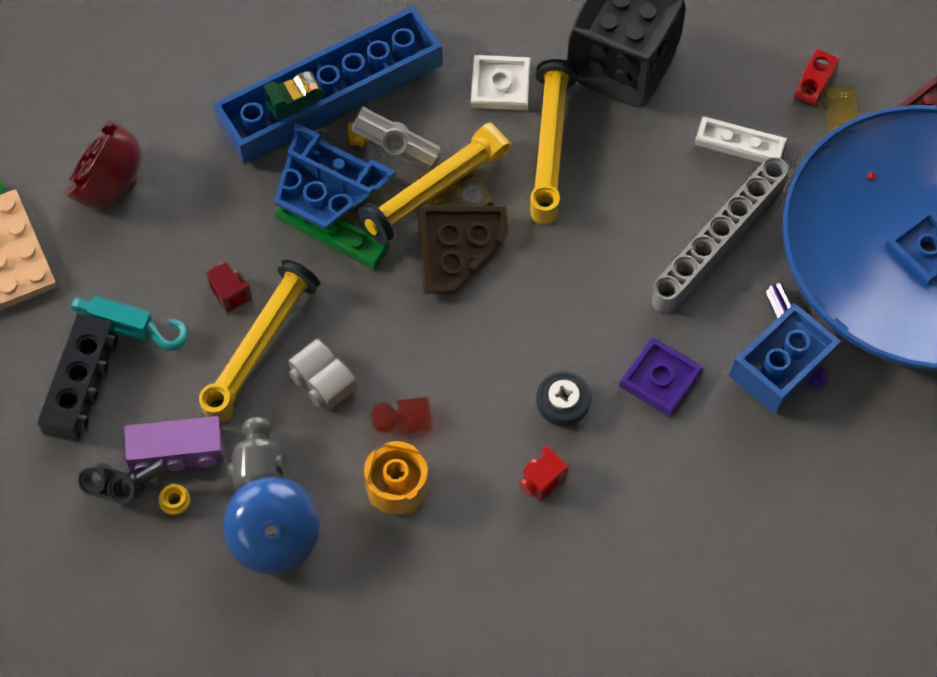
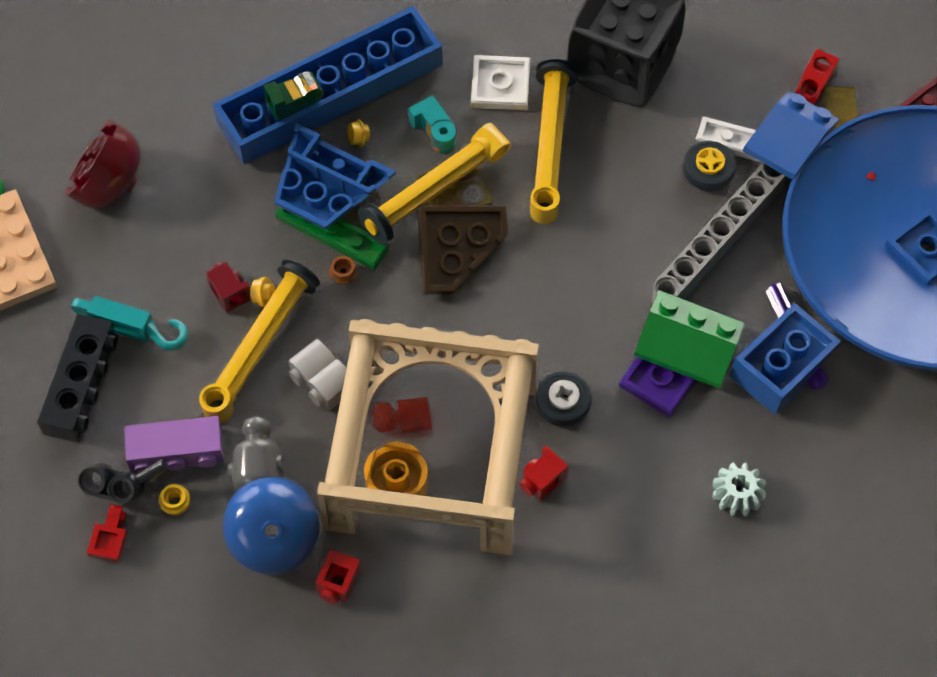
light grey piece [351,107,440,170] -> none
none -> red plate [86,504,128,563]
none -> yellow plate [250,277,275,307]
none -> red brick [315,549,362,605]
none -> tan arch [317,319,539,555]
none -> dark orange plate [329,256,358,285]
none -> teal leg [408,95,456,153]
none -> green slope [633,291,745,389]
none -> black wheel [683,140,736,192]
none -> light aqua gear [712,462,766,517]
none -> blue slope [742,91,839,179]

